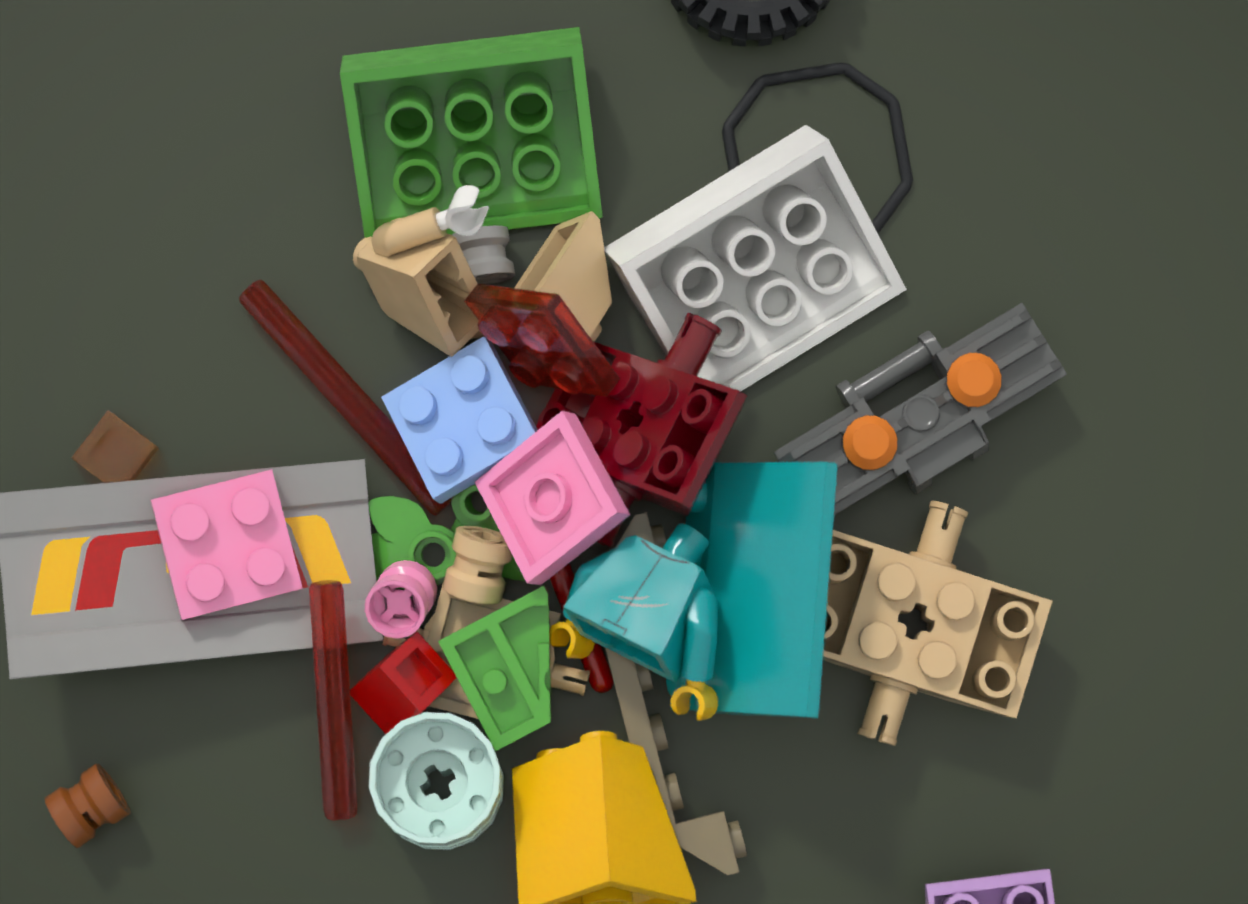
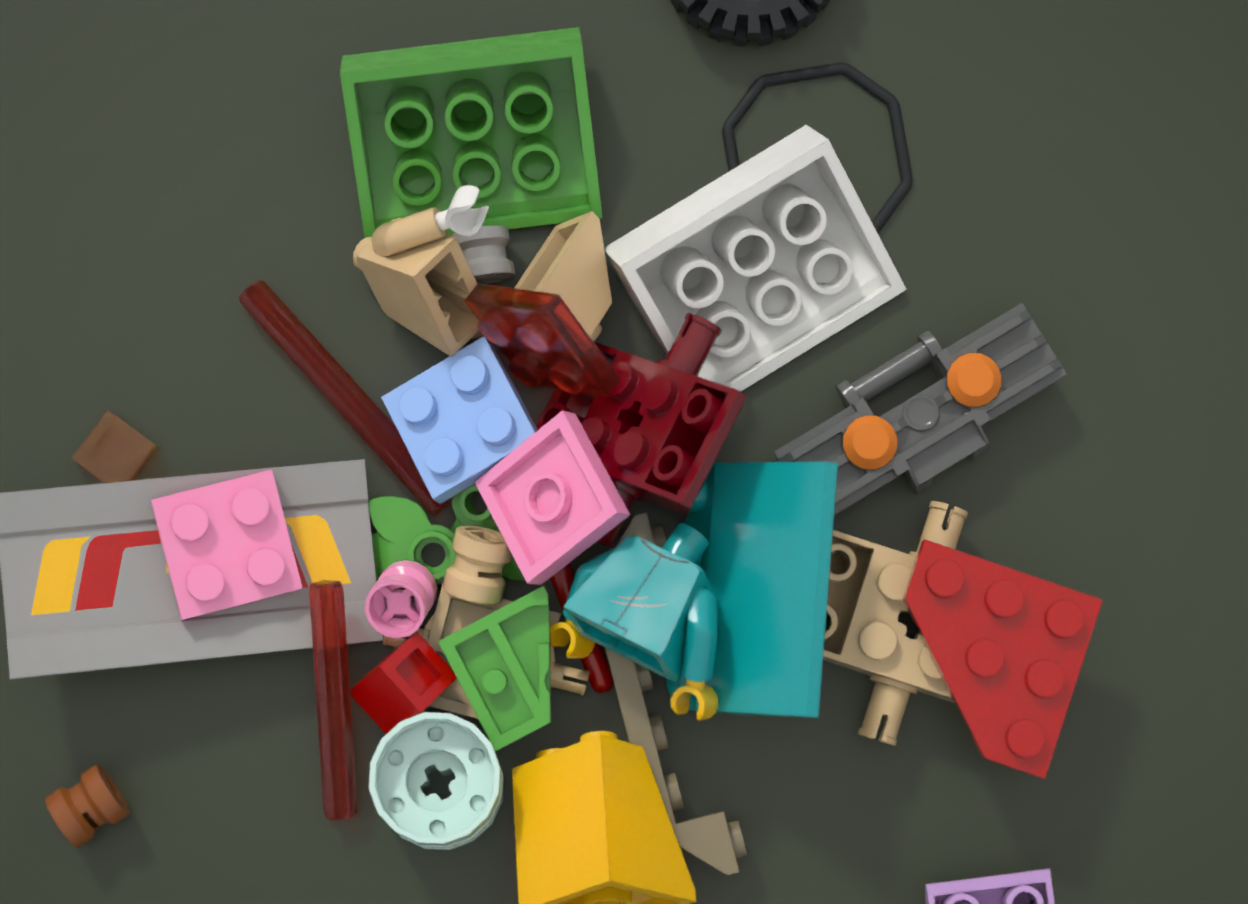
none -> red plate [903,539,1103,779]

